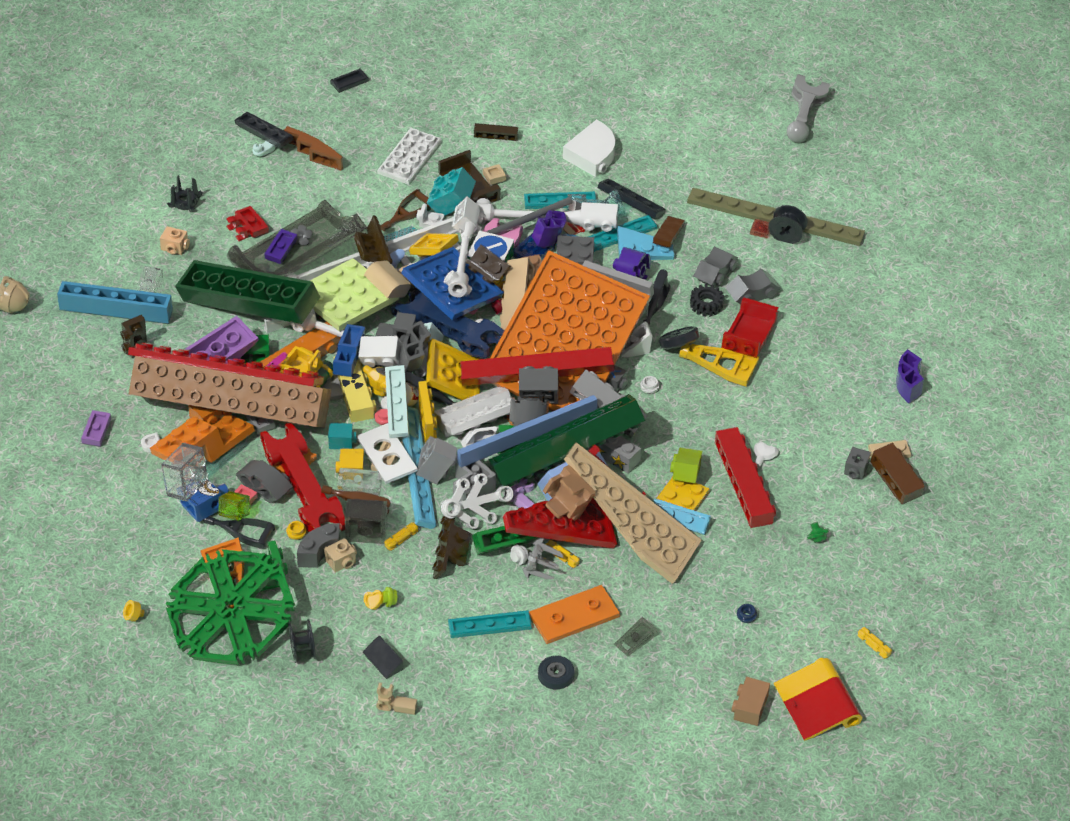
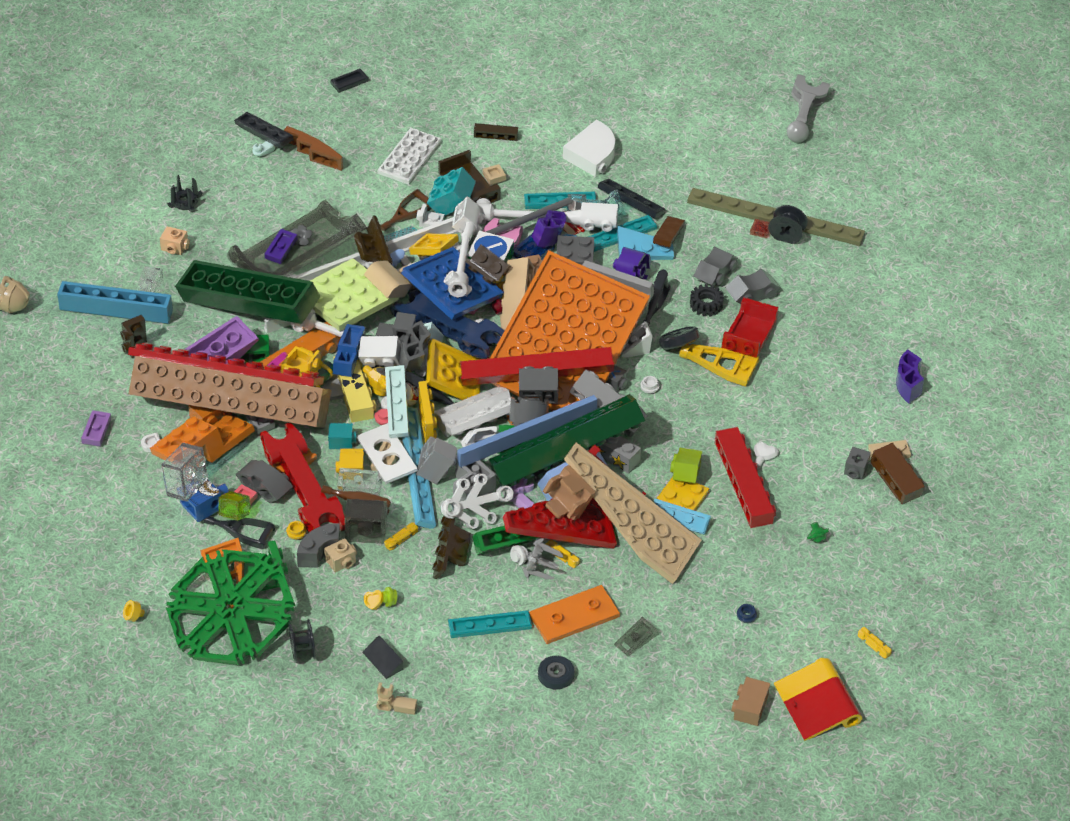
red plate [226,206,269,242] -> none

